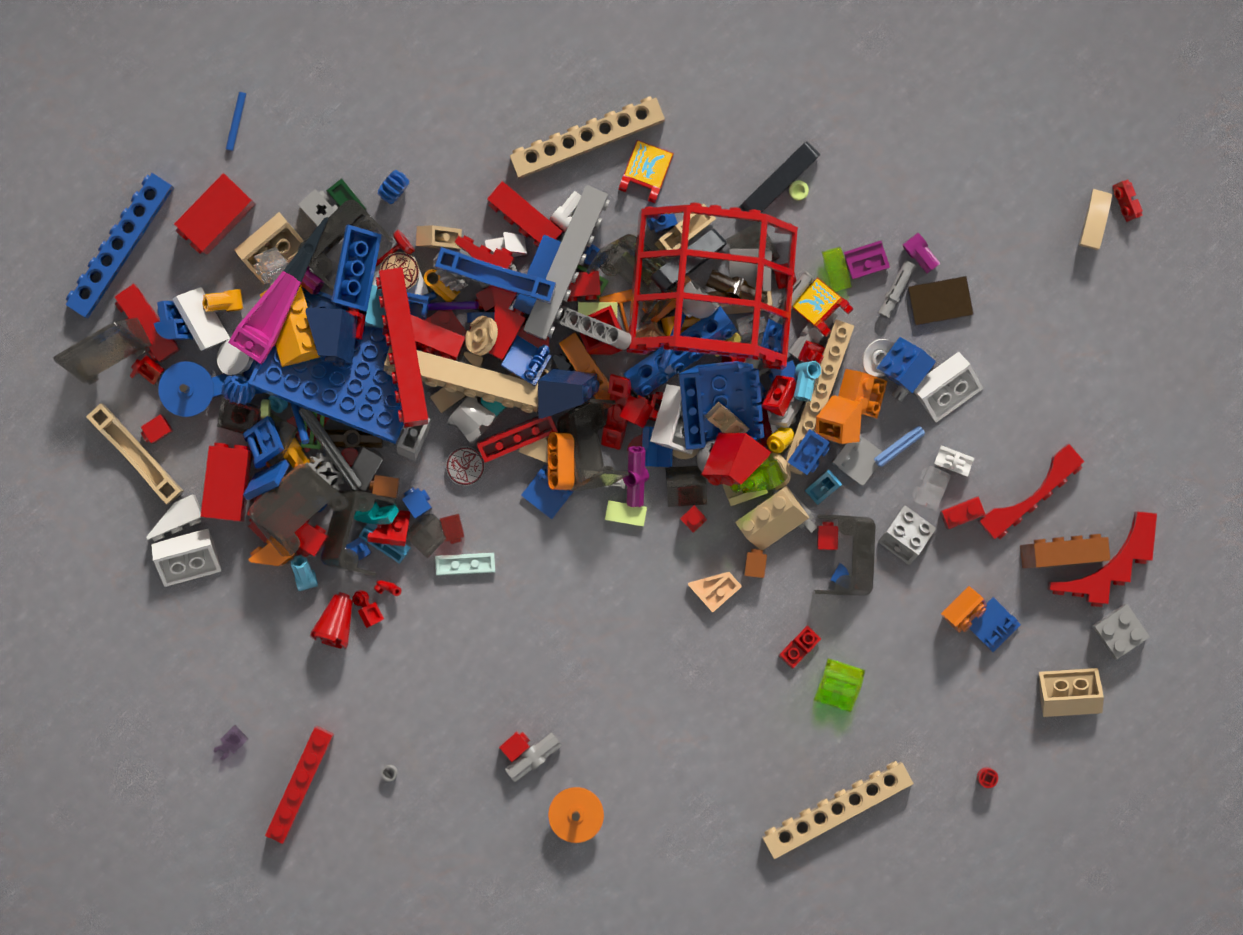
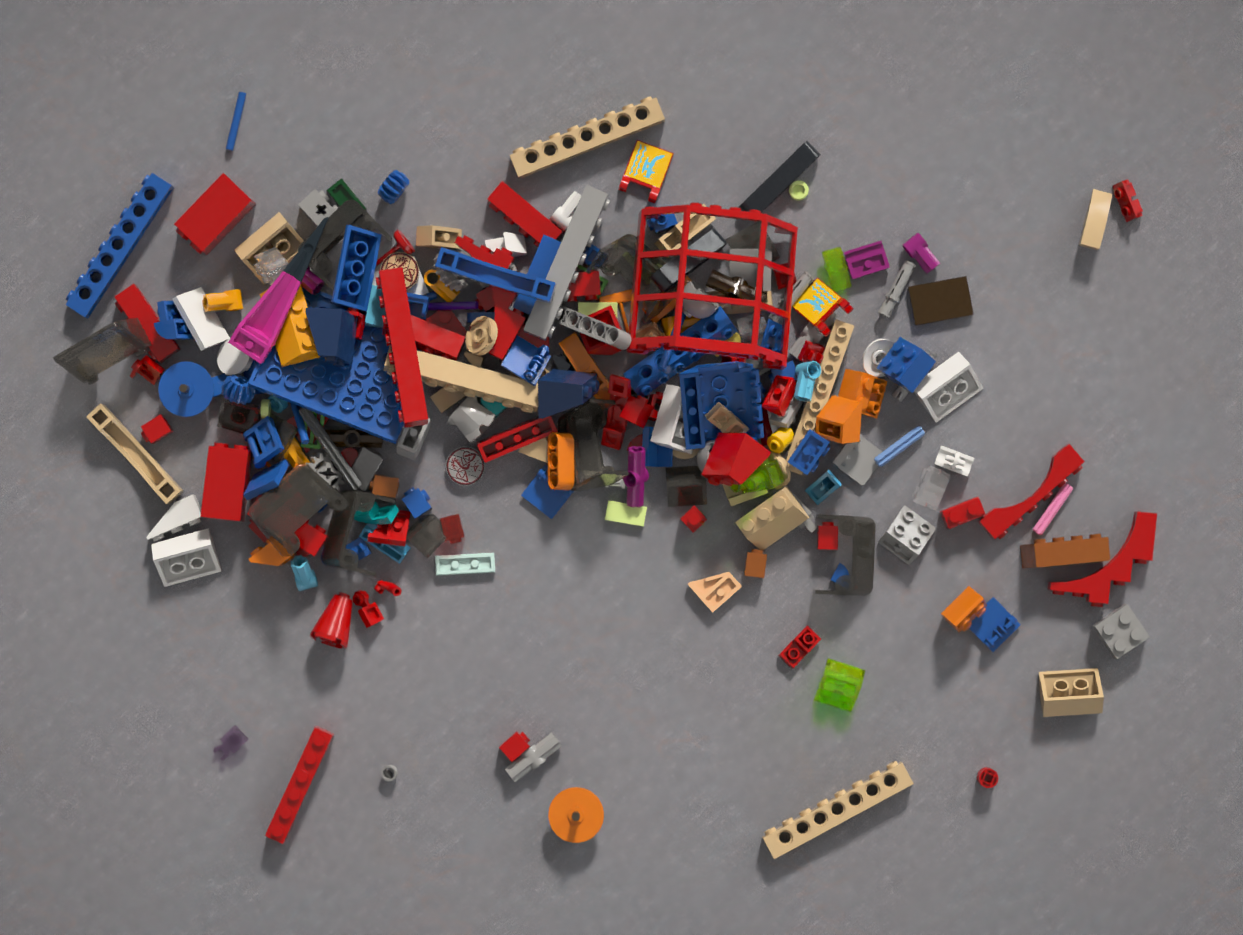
none -> bright pink axle [1033,483,1073,535]

